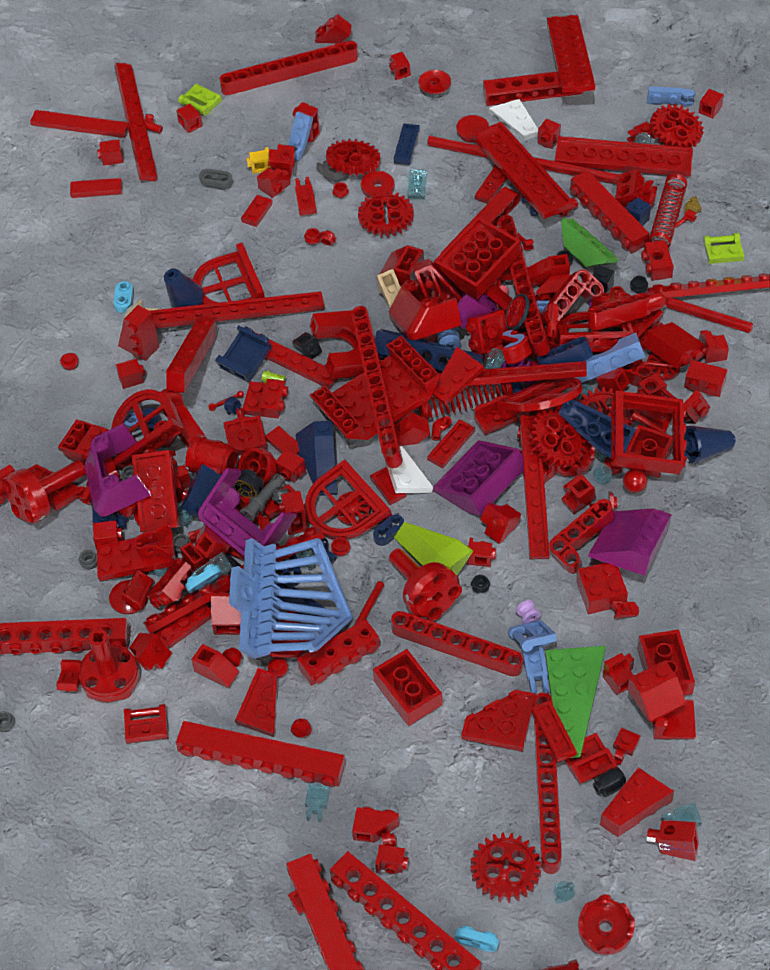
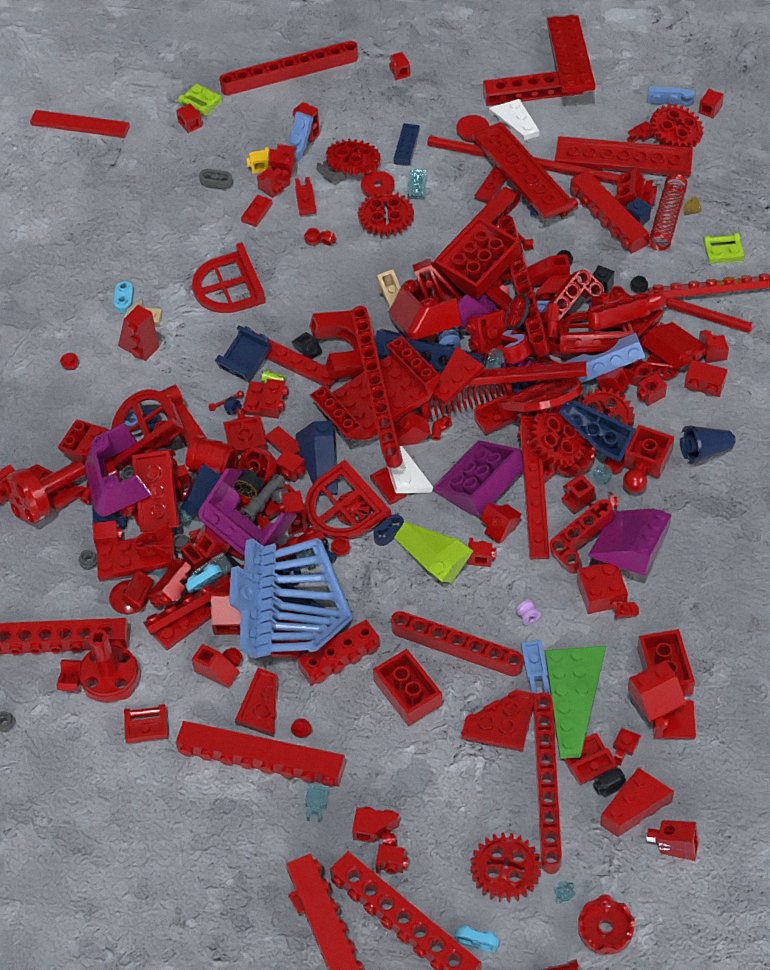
red tile [70,178,122,198] -> none
red brick [97,139,123,166] -> none
red plate [114,62,157,182] -> none
red brick [116,358,145,389] -> none
red brick [129,633,172,670] -> none
red arm [144,114,163,134] -> none
red plate [149,291,324,329] -> none
dark blue cone [164,268,204,308] -> none
red brick [166,316,216,393] -> none
red plate [268,658,288,678] -> none
red slope [315,14,352,44] -> none
red plate [332,182,349,198] -> none
red bar [353,581,384,626] -> none
red slope [380,245,424,286] -> none
red piece [389,548,462,621] -> none
red dish [418,70,451,94] -> none
red tile [427,419,475,469] -> none
black plate [471,574,490,593] -> none
medium blue plate [508,620,557,652] -> none
red tile [531,700,577,762] -> none
red brick [537,119,561,149] -> none
dark blue beam [537,337,593,365] -> none
bright green wedge [561,218,619,267] -> none
red brick [603,653,634,695] -> none
red window [611,390,687,475] -> none
red plate [629,392,672,433] -> none
clear light blue plate [635,132,651,144] -> none
red brick [641,240,674,281] -> none
red bracket [661,387,711,424] -> none
clear light blue plate [661,803,702,827] -> none
red hand [676,209,697,228] -> none

